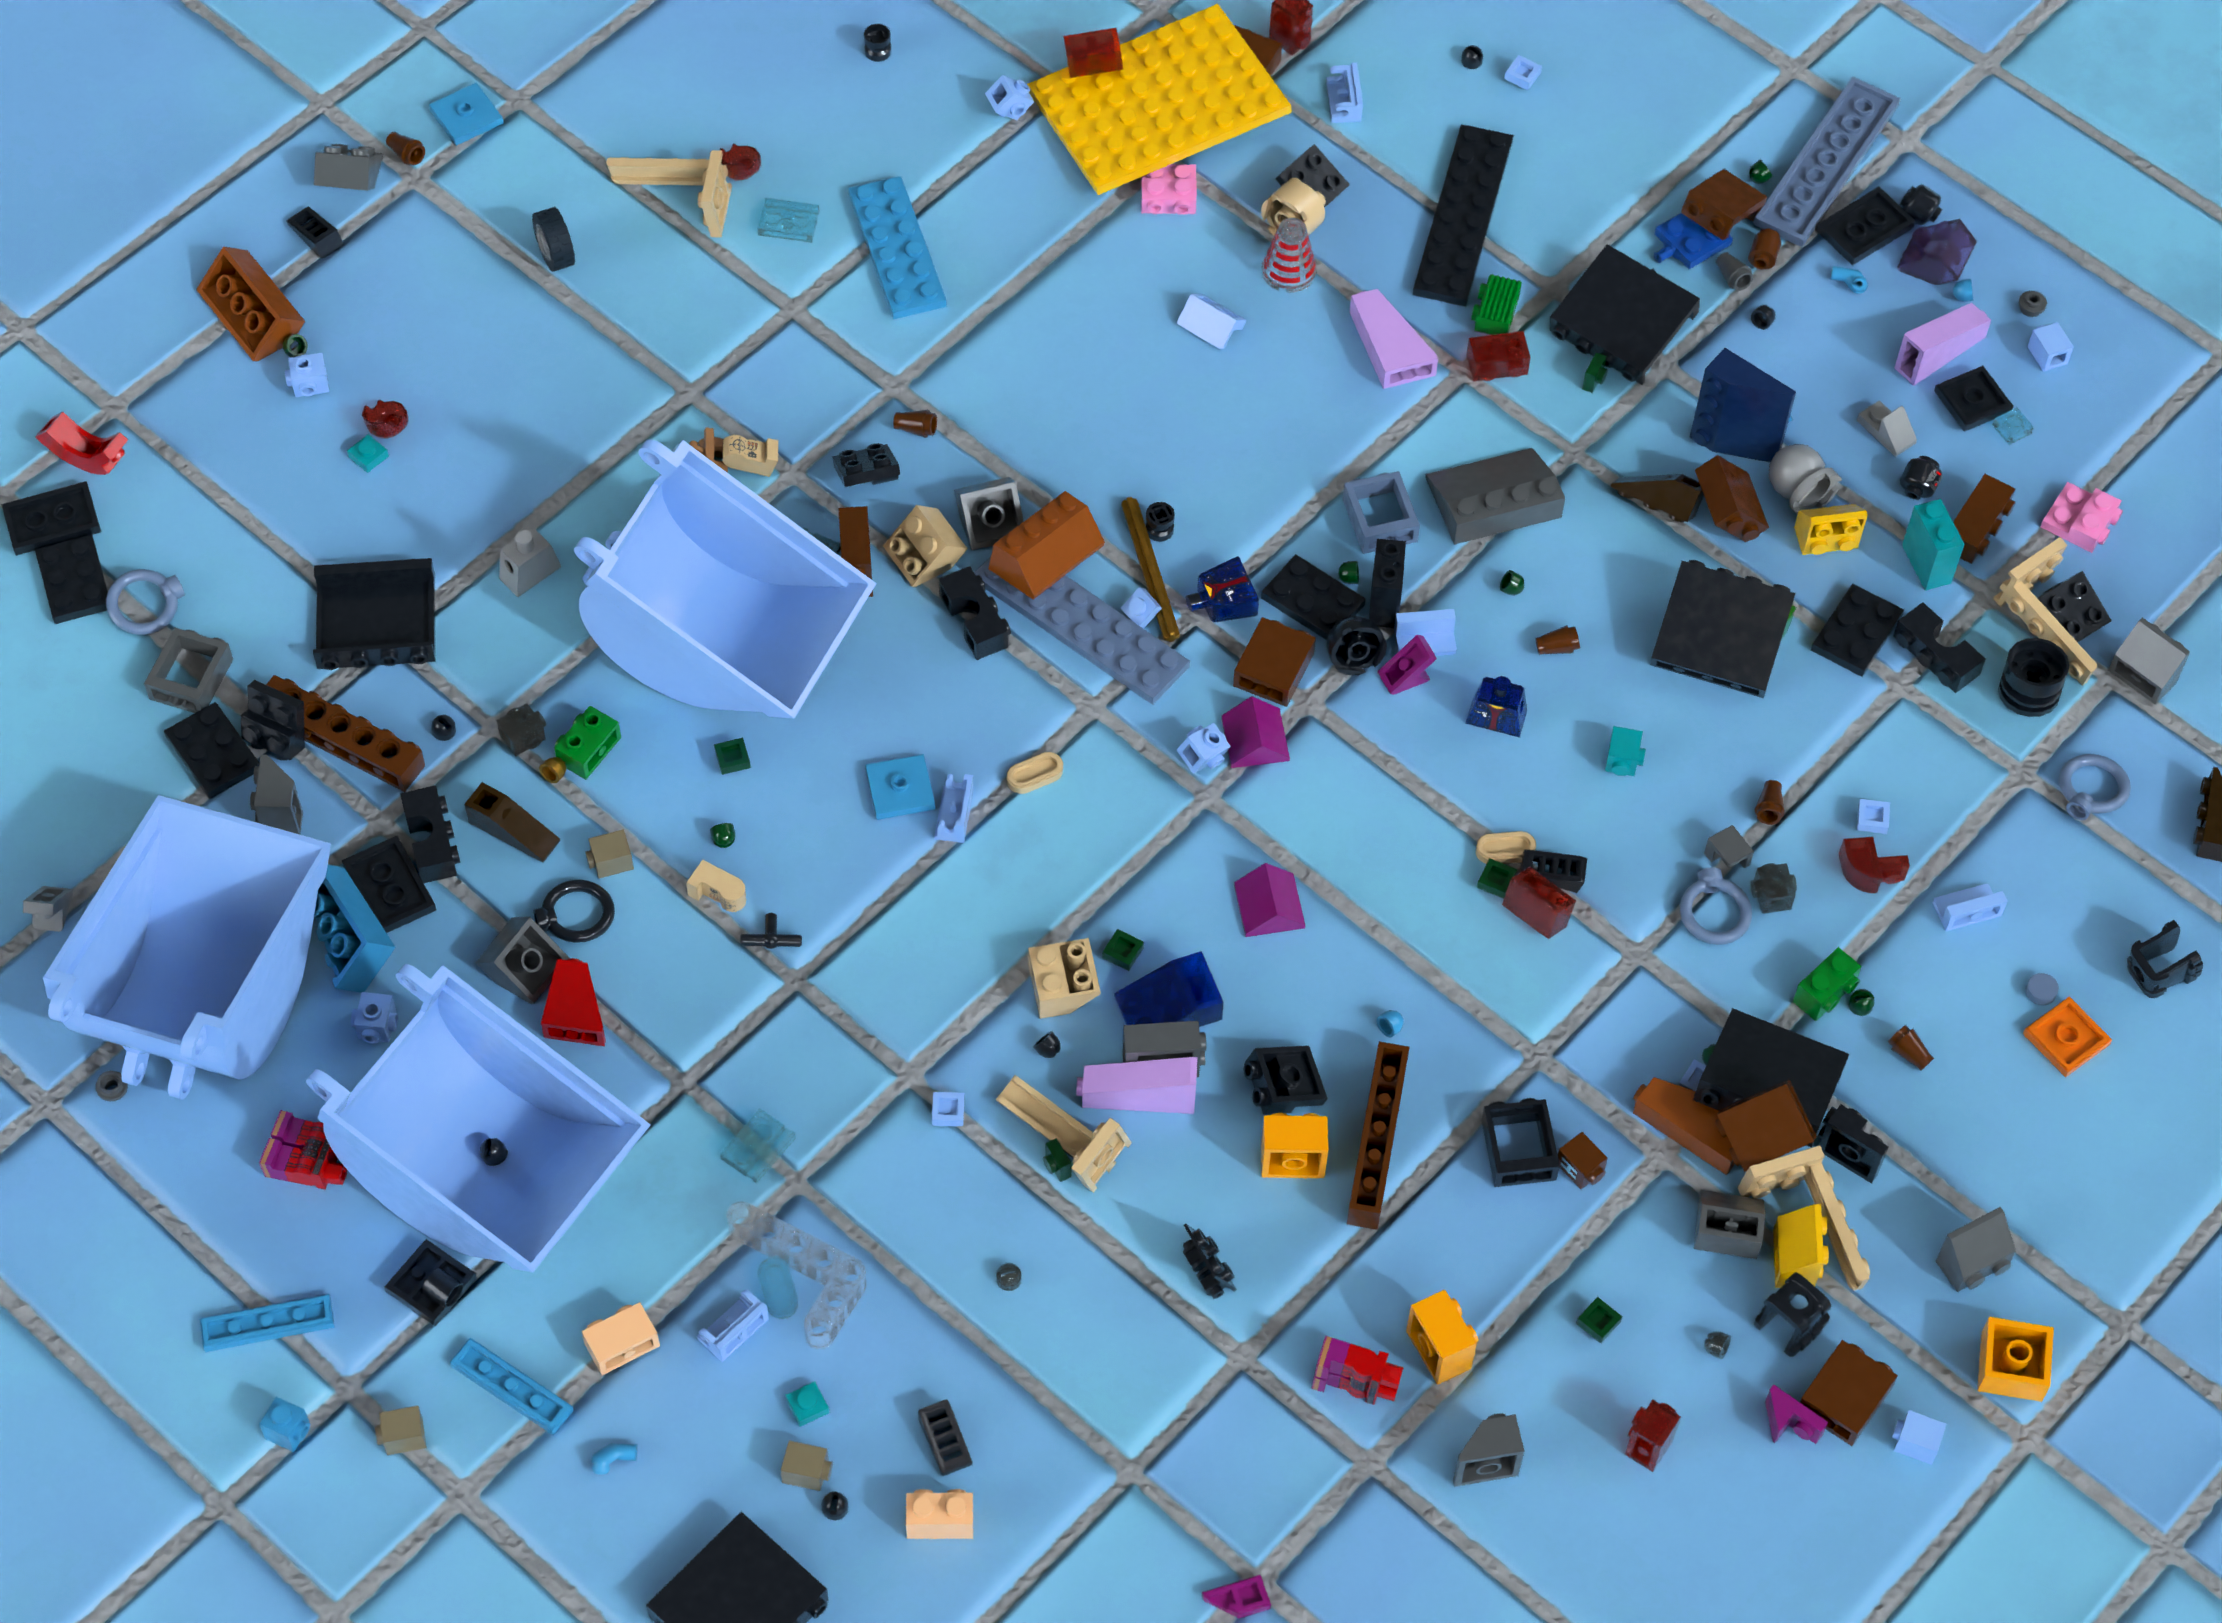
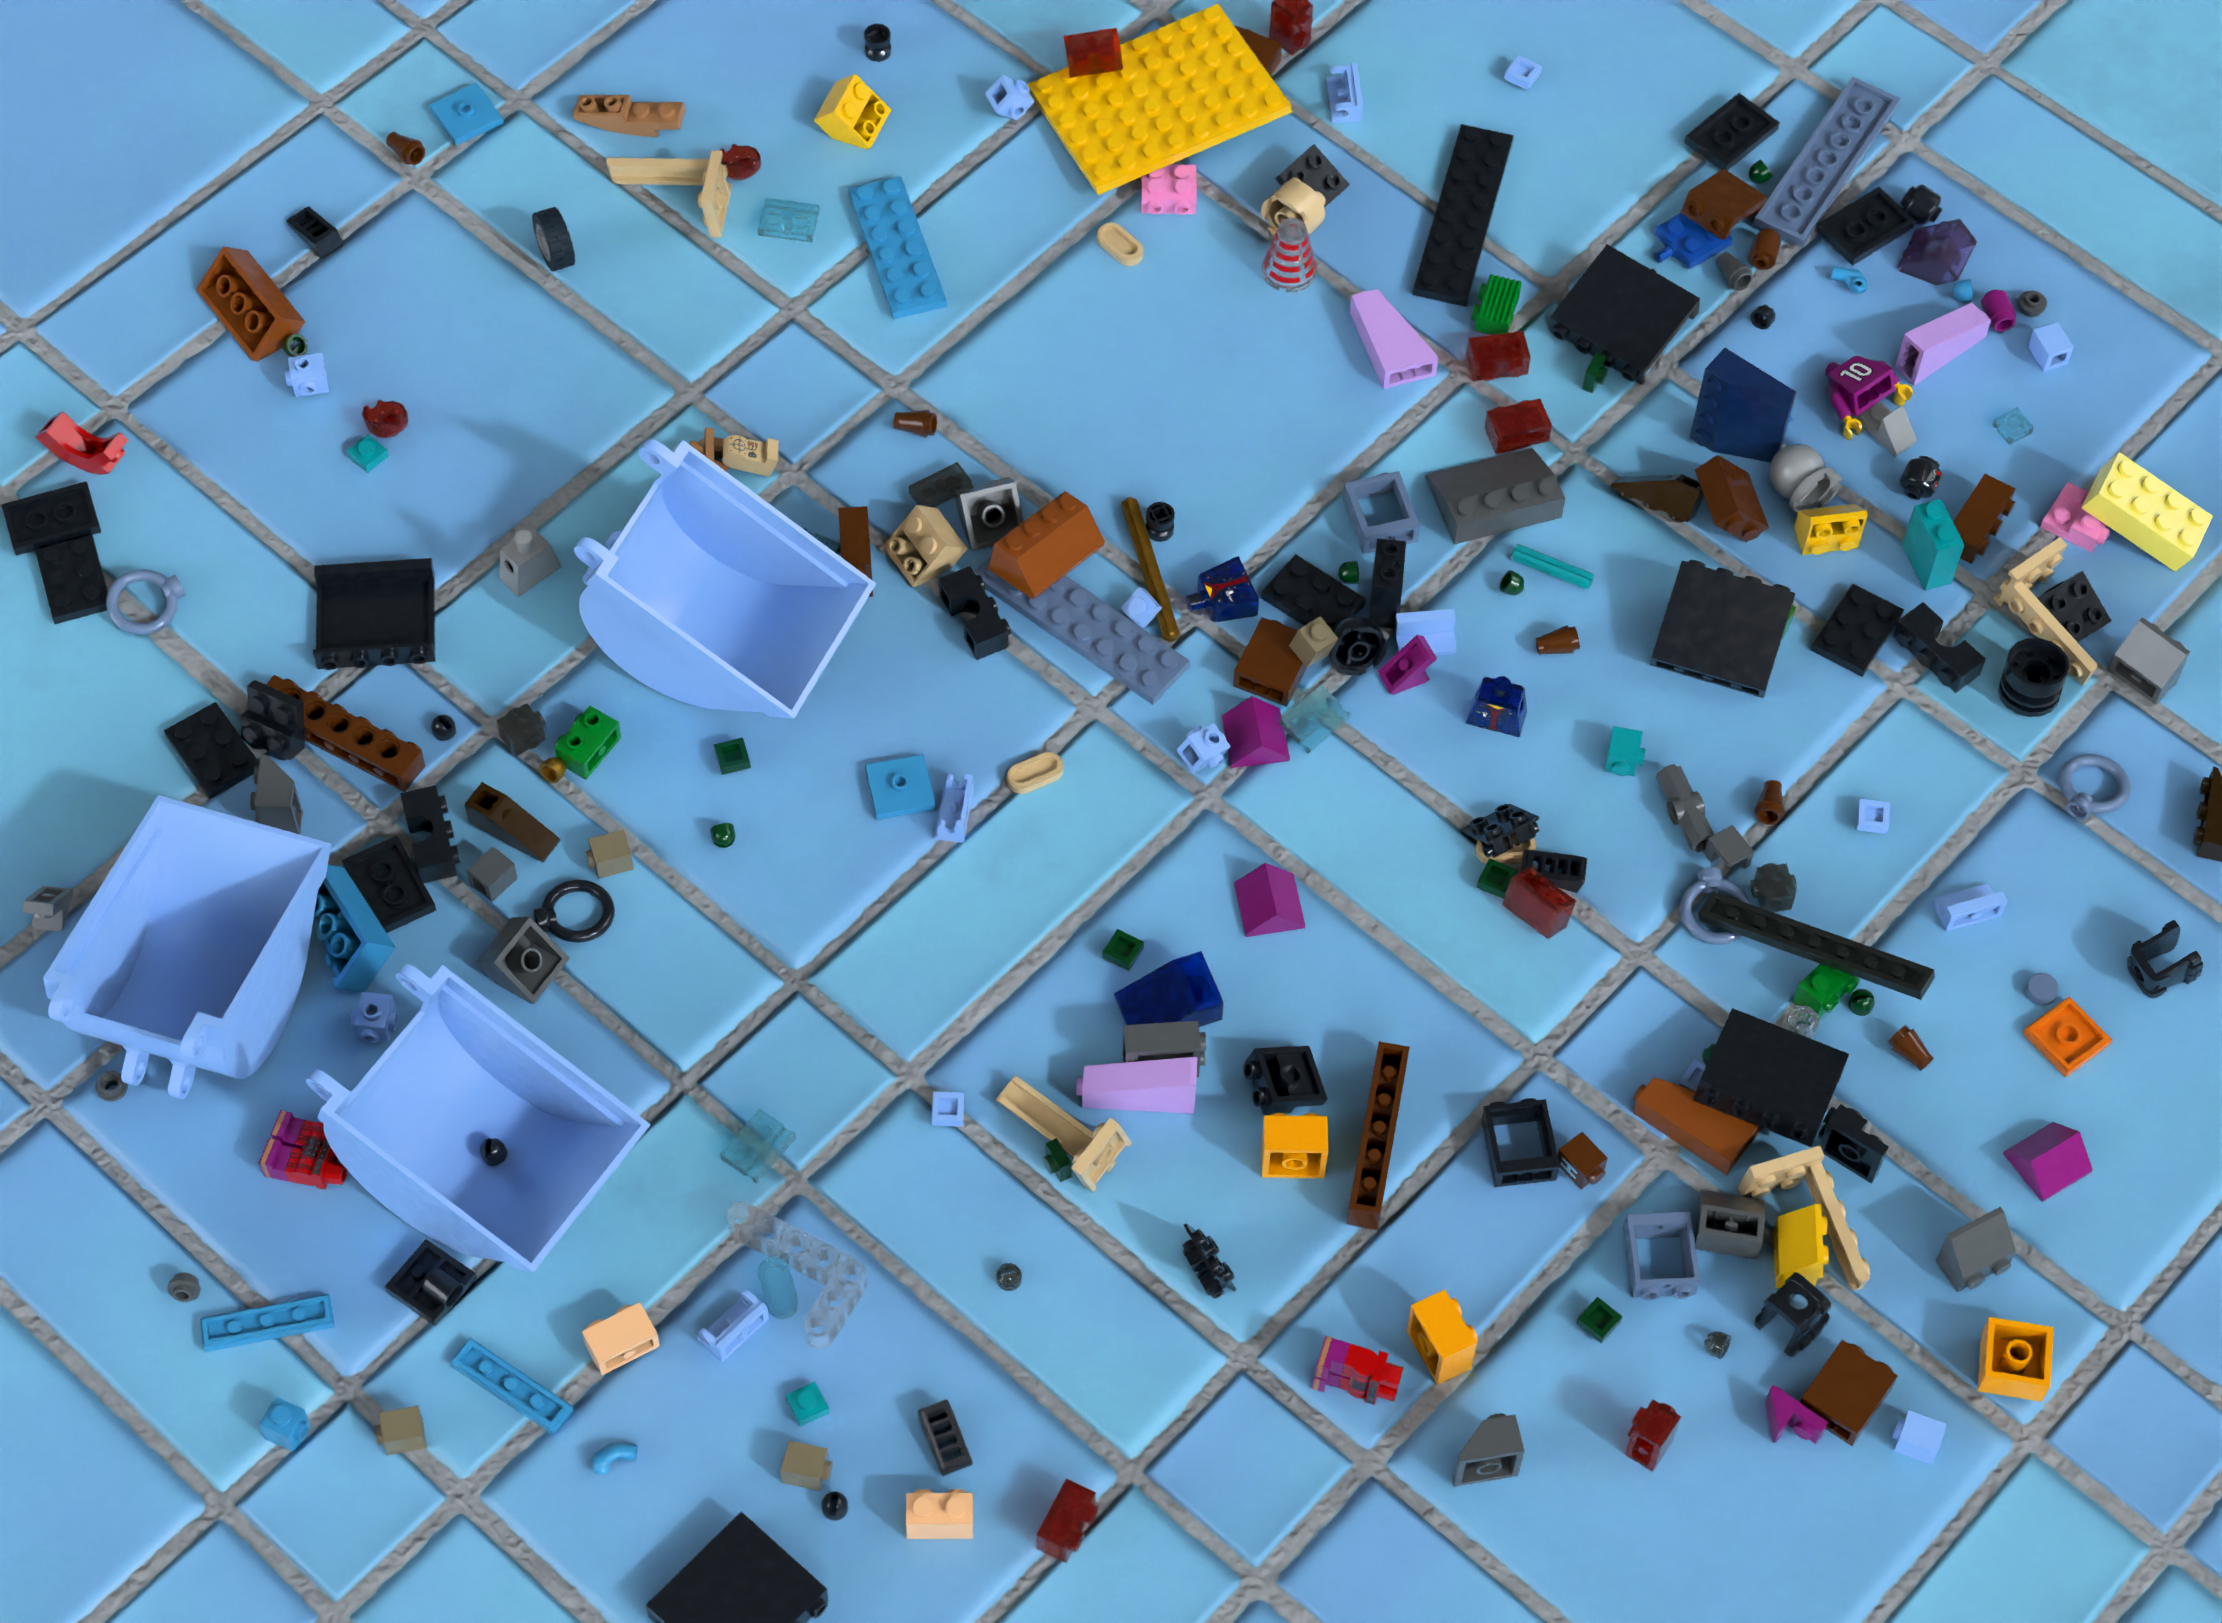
dark grey window [144,627,233,713] -> none
dark grey slope [314,144,383,191] -> none
red slope [541,958,606,1047] -> none
tan leg [687,859,746,912] -> none
black piece [740,913,802,949] -> none
black plate [832,443,900,487] -> none
tan slope [1028,938,1101,1019] -> none
black hinge [1033,1031,1061,1058] -> none
light blue panel [1177,294,1247,349] -> none
magenta tile [1202,1575,1271,1618] -> none
dark azure hinge [1377,1010,1404,1037] -> none
black hinge [1461,45,1483,69] -> none
reddish brown brick [1715,1079,1817,1172] -> none
clear red brick [1839,837,1910,893] -> none
black plate [1934,366,2013,432] -> none
none -> dark grey plate [167,1273,201,1302]
none -> dark grey panel [467,847,517,902]
none -> medium nougat slope [573,95,686,137]
none -> yellow slope [814,74,891,150]
none -> clear smoke plate [909,462,972,508]
none -> clear red brick [1036,1479,1099,1563]
none -> tan tile [1097,223,1143,266]
none -> clear light blue plate [1279,684,1351,754]
none -> dark tan brick [1289,616,1338,668]
none -> black hinge [1460,804,1540,858]
none -> clear red brick [1484,398,1552,454]
none -> teal axle [1511,544,1594,589]
none -> sand blue window [1623,1211,1700,1300]
none -> dark grey piece [1656,764,1714,852]
none -> black plate [1685,93,1780,171]
none -> pearl dark grey plate [1698,891,1935,1000]
none -> clear wheel [1784,1005,1819,1039]
none -> magenta torso [1825,356,1913,440]
none -> magenta brick [1981,289,2016,332]
none -> magenta slope [2003,1122,2093,1202]
none -> light yellow brick [2081,452,2213,572]

